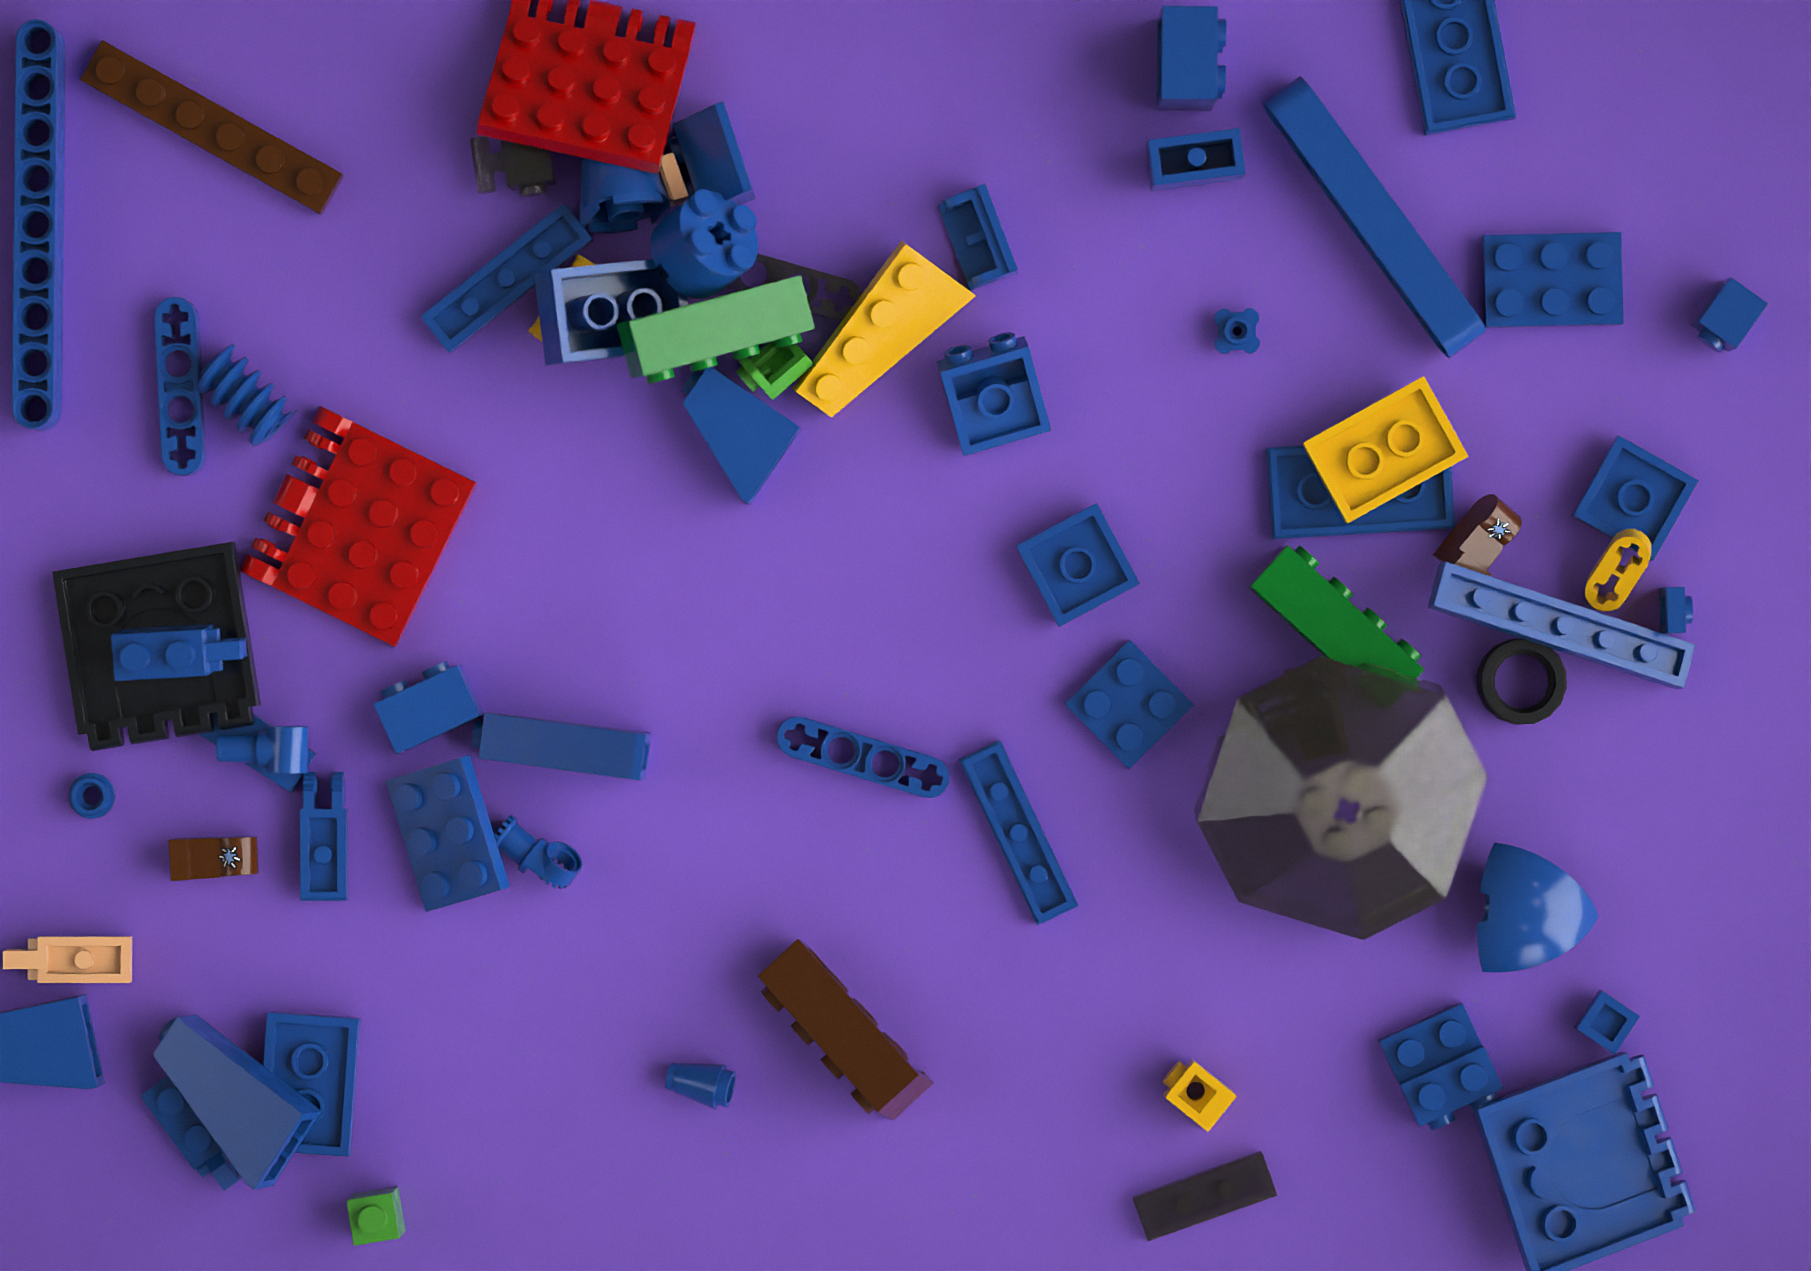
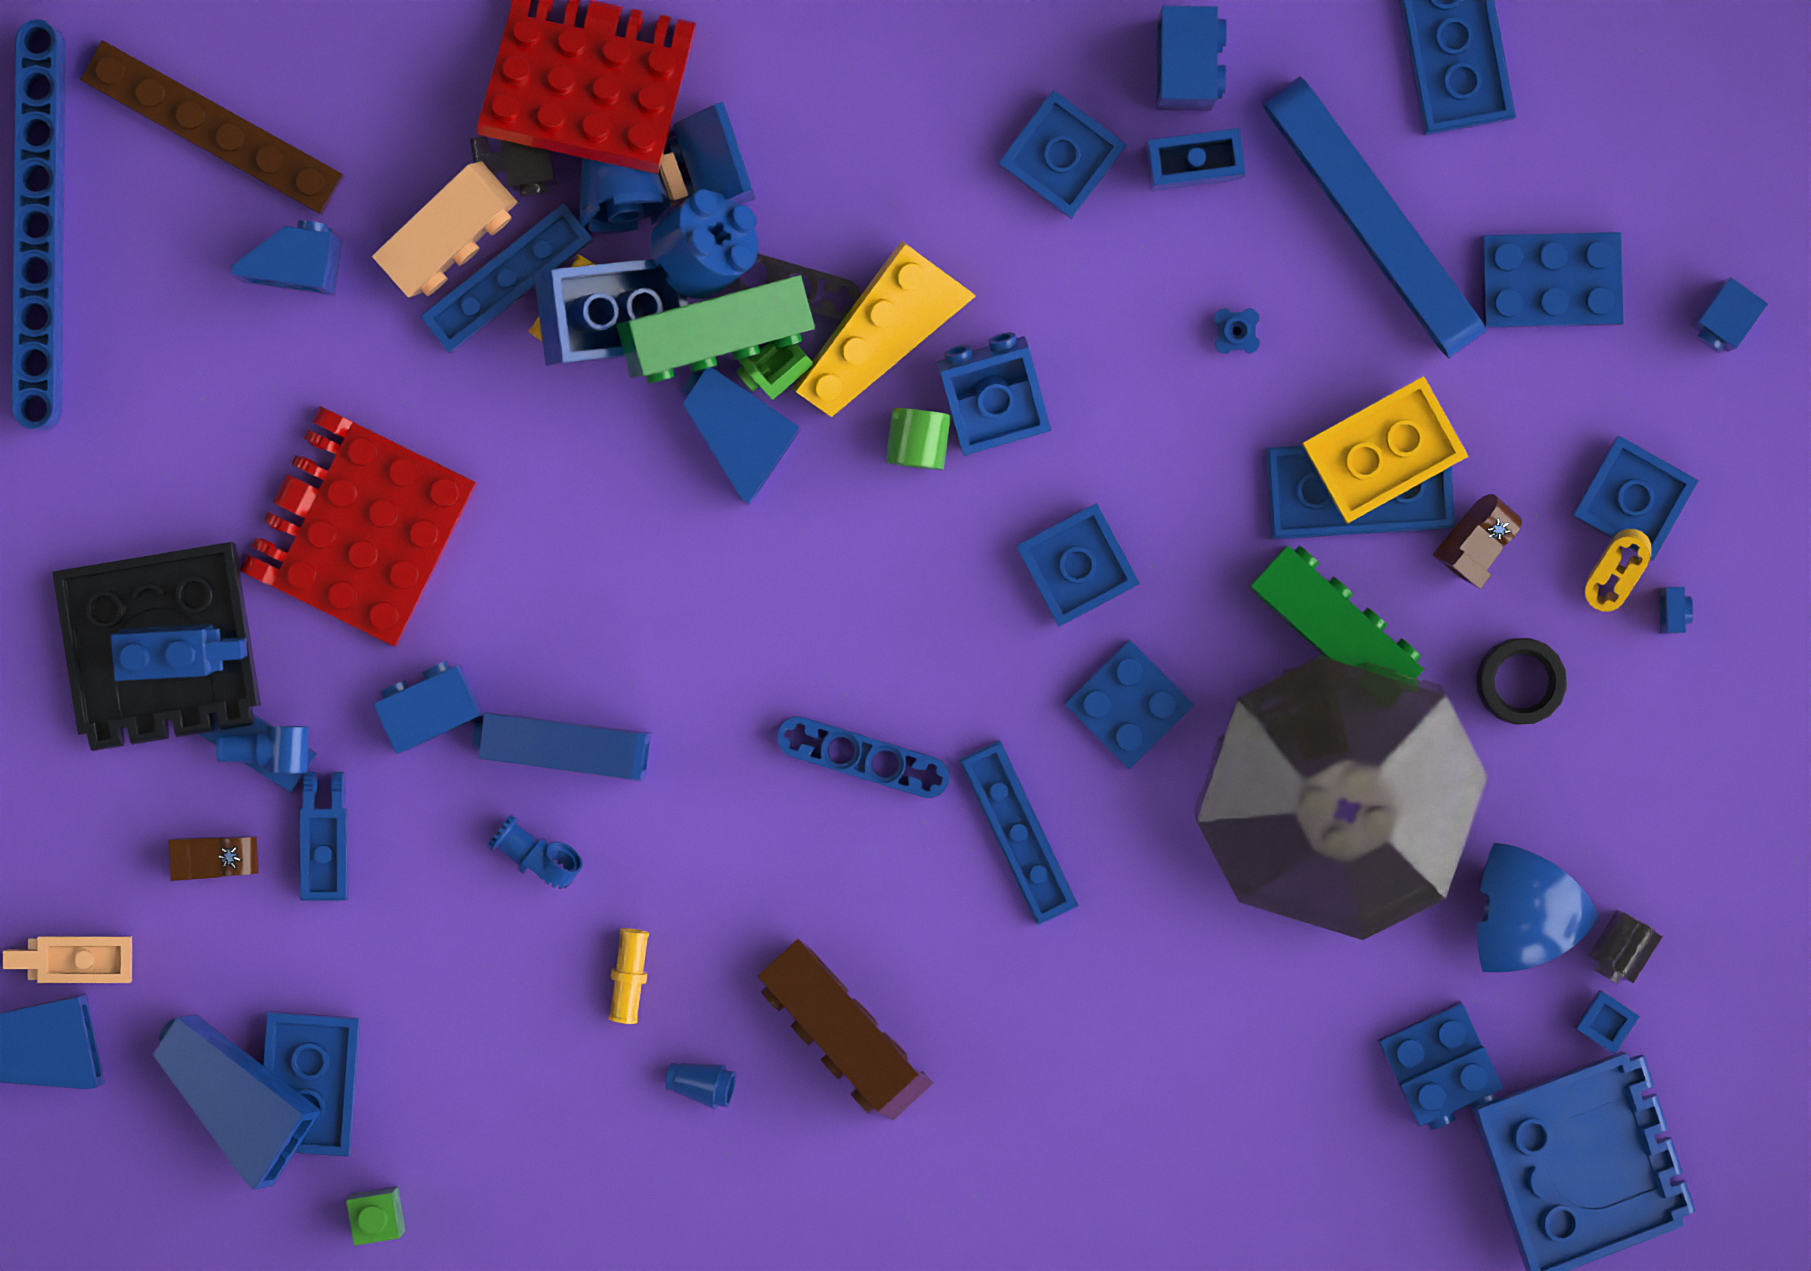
blue plate [69,773,116,819] -> none
blue hinge [140,1076,242,1191] -> none
blue beam [154,297,206,476] -> none
blue piece [197,343,297,447] -> none
blue plate [386,755,510,912] -> none
blue hinge [938,184,1018,291] -> none
clear smoke tile [1132,1151,1278,1241] -> none
yellow brick [1162,1058,1237,1132] -> none
plate [1427,562,1695,689] -> none
none -> blue slope [231,220,342,295]
none -> light nougat brick [372,161,518,298]
none -> yellow pin [608,928,649,1024]
none -> bright green piece [886,408,951,470]
none -> blue plate [998,90,1127,219]
none -> clear smoke brick [1588,910,1663,984]

